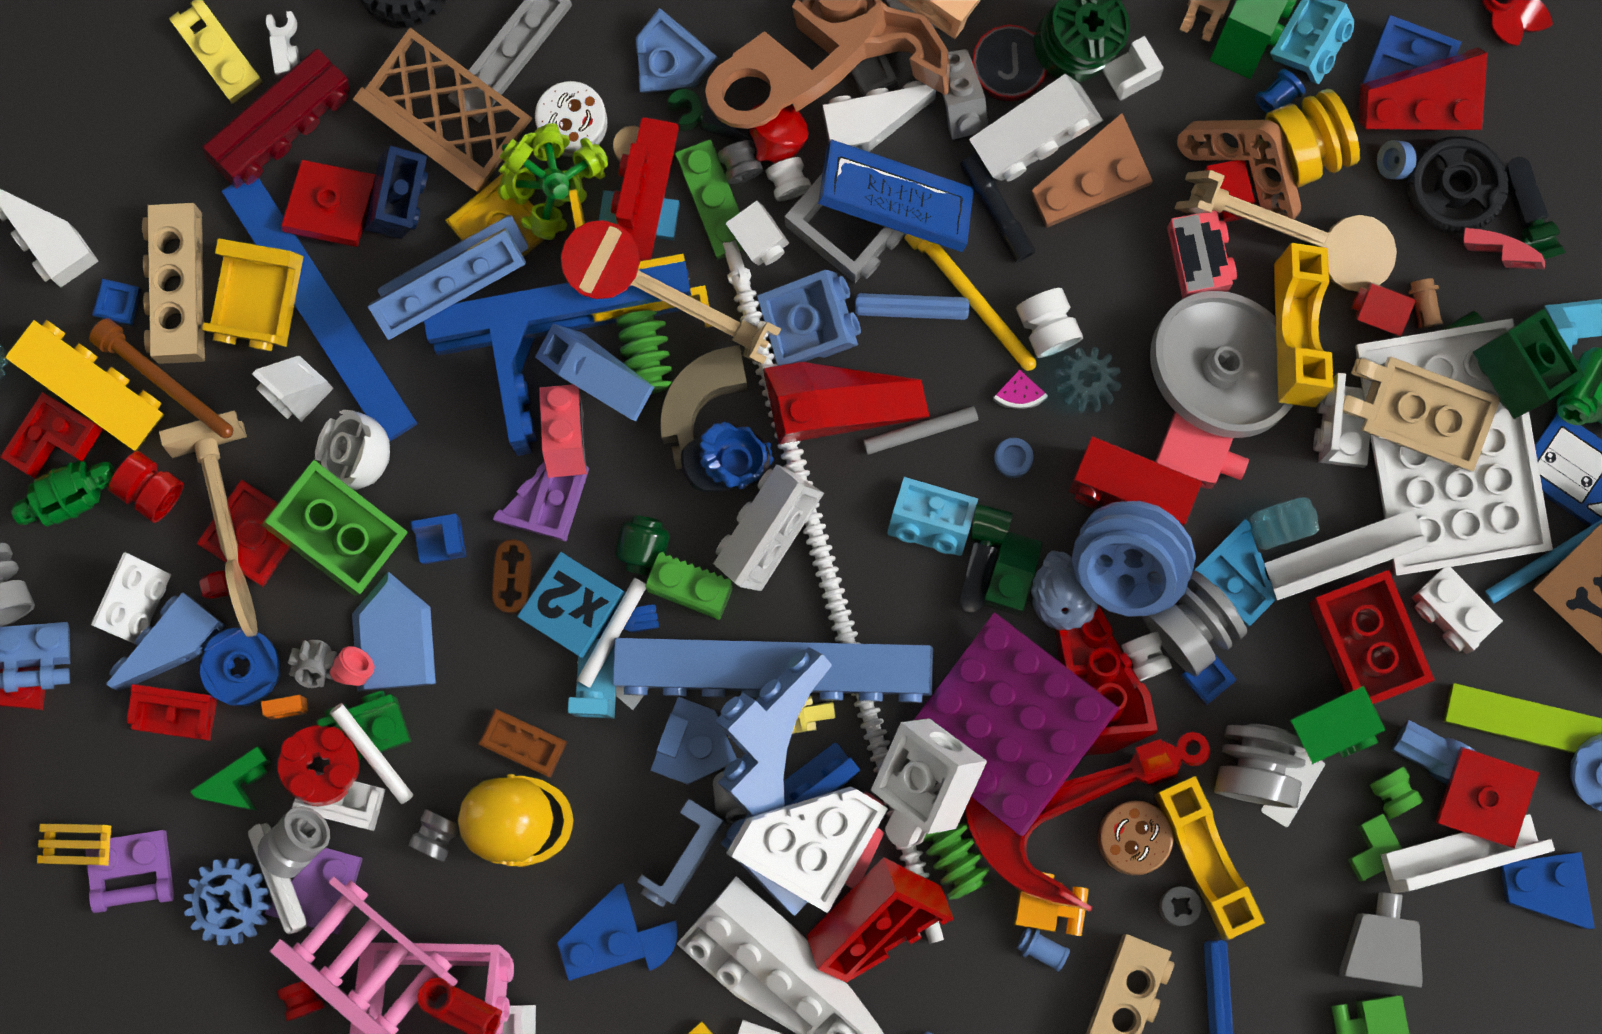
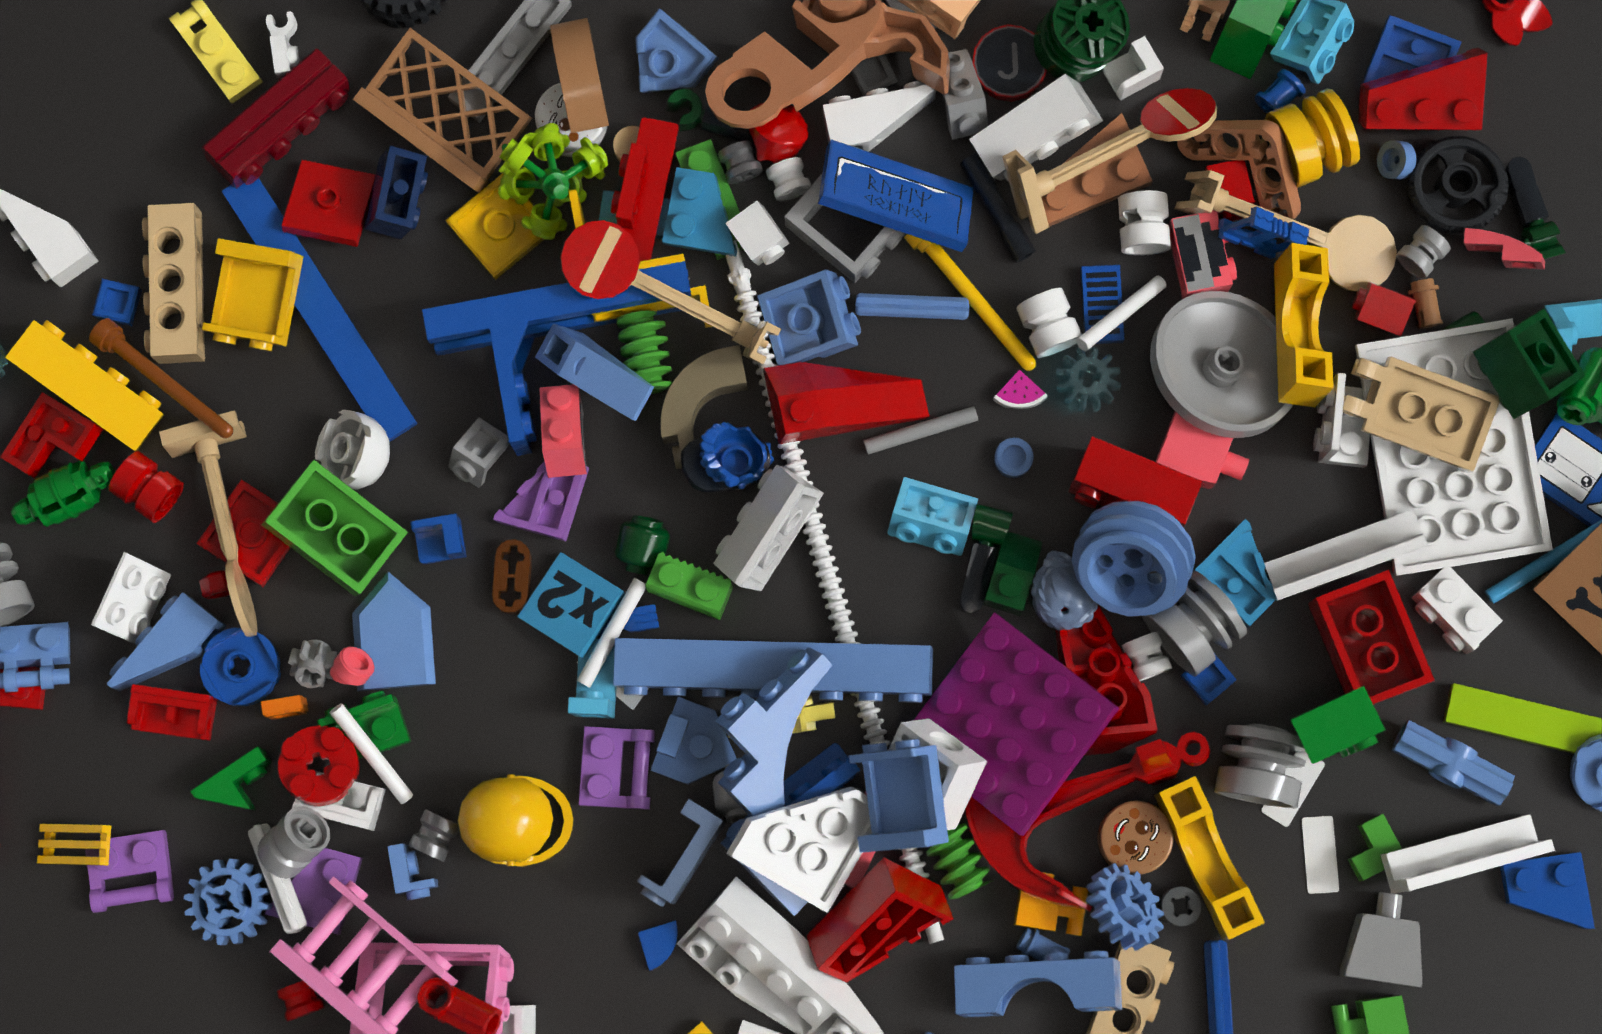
white slope [252,356,333,422] -> none
medium blue fence [368,215,528,340] -> none
dark orange plate [479,708,567,778] -> none
blue wing [557,883,645,981] -> none
clear light blue gear [1250,497,1320,550] -> none
bright green wheel [1369,766,1424,820] -> none
red plate [1436,746,1539,848] -> none
none -> medium blue bracket [387,843,439,901]
none -> light grey bracket [448,417,509,488]
none -> medium nougat arch [550,18,609,133]
none -> medium lavender plate [579,726,655,810]
none -> dark azure wing [662,167,737,257]
none -> medium blue panel [849,739,949,853]
none -> medium blue arch [954,951,1122,1018]
none -> tan piece [1002,88,1217,234]
none -> white bar [1076,275,1166,351]
none -> blue tile [1080,265,1124,344]
none -> medium blue gear [1086,863,1164,951]
none -> white wheel [1118,190,1171,255]
none -> blue piece [1218,206,1309,259]
none -> white sticker [1302,816,1339,894]
none -> light grey wheel [1396,225,1451,279]

